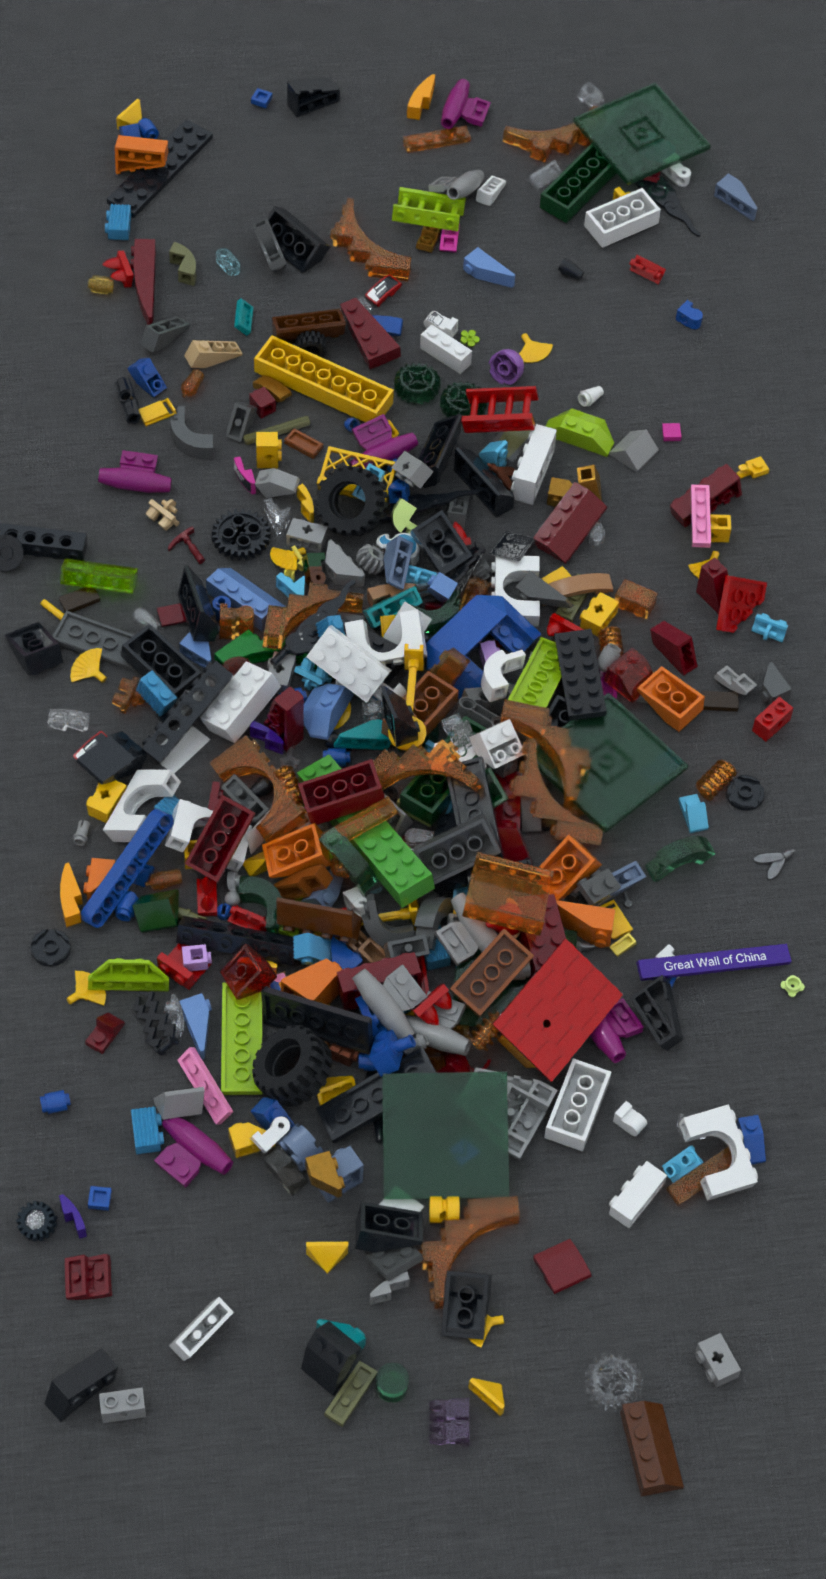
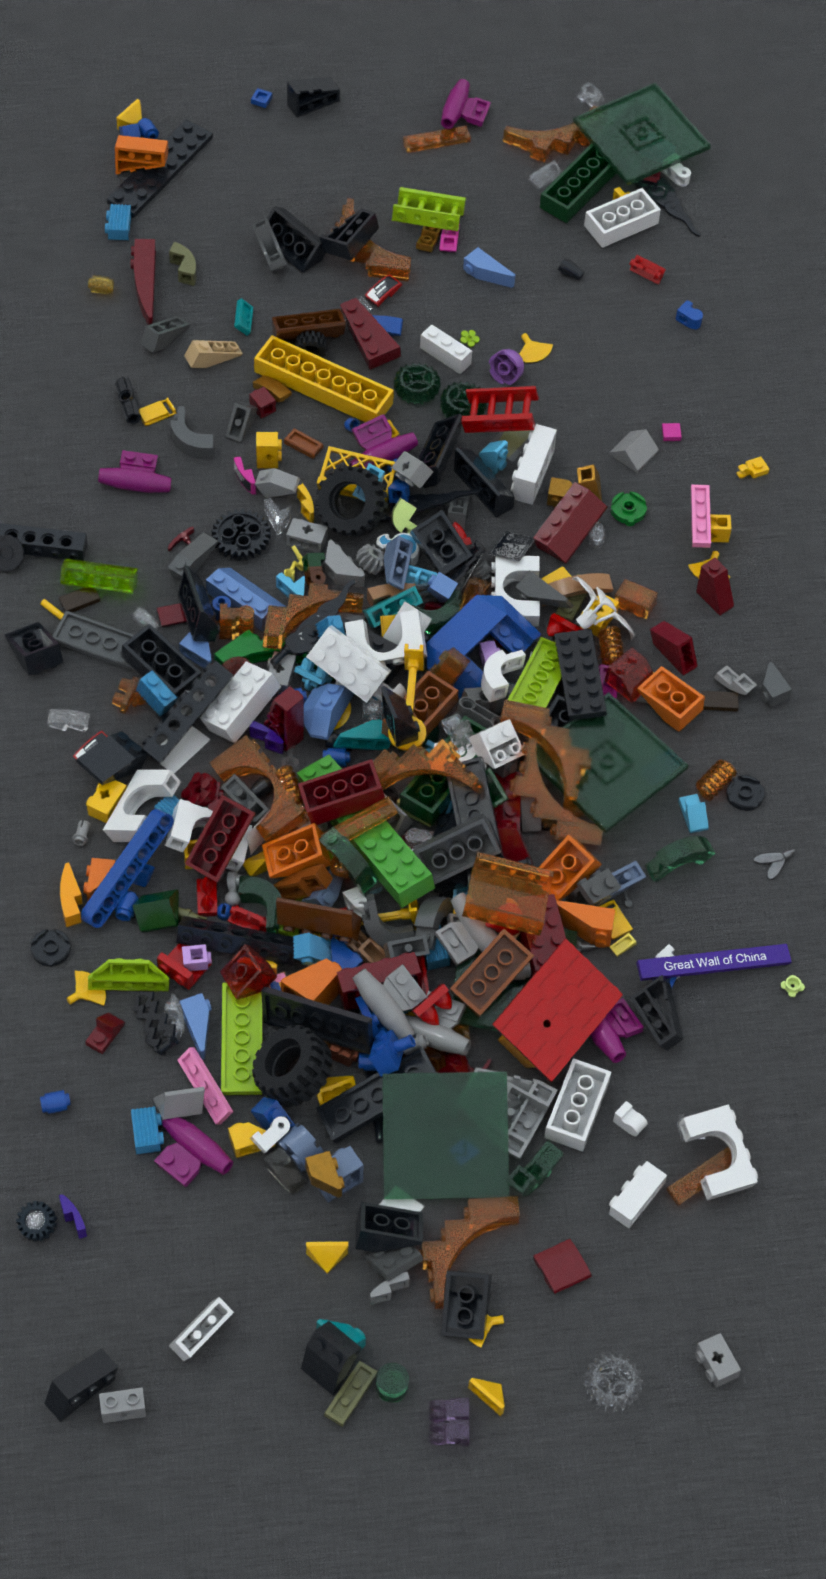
dark red slope [65,1254,112,1300] -> none
yellow hand [70,648,107,683] -> none
blue plate [88,1186,112,1211] -> none
red tile [102,251,134,288] -> none
blue slope [127,358,167,397] -> none
clear orange piece [145,868,182,891] -> none
tan hips [146,499,180,531] -> none
clear orange piece [181,369,205,398] -> none
clear light blue beam [216,248,241,276] -> none
olive axle [243,416,310,445] -> none
yellow hand [270,547,306,571] -> none
light orange slope [407,74,435,120] -> none
white leg [423,311,458,338] -> none
light grey plate [428,169,485,200] -> none
yellow wheel [429,1196,460,1223] -> none
clear orange piece [466,1008,500,1052] -> none
white slope [476,175,506,206] -> none
copper piece [487,463,516,492] -> none
lime wedge [546,408,614,457] -> none
white cone [578,386,604,407] -> none
light grey brick [597,643,621,672] -> none
reddish brown slope [620,1401,684,1497] -> none
medium azure hips [662,1145,704,1183] -> none
dark red wedge [670,463,742,528] -> none
sand blue slope [714,173,757,221] -> none
red plate [716,575,767,633] -> none
blue slope [736,1115,766,1164] -> none
medium azure hips [751,613,788,642] -> none
red brick [752,697,794,742] -> none
none -> dark grey slope [168,532,219,581]
none -> dark red plate [181,772,217,807]
none -> black wedge [319,208,379,261]
none -> clear green arch [506,1140,564,1197]
none -> white plant [572,576,634,639]
none -> green plate [611,492,647,526]

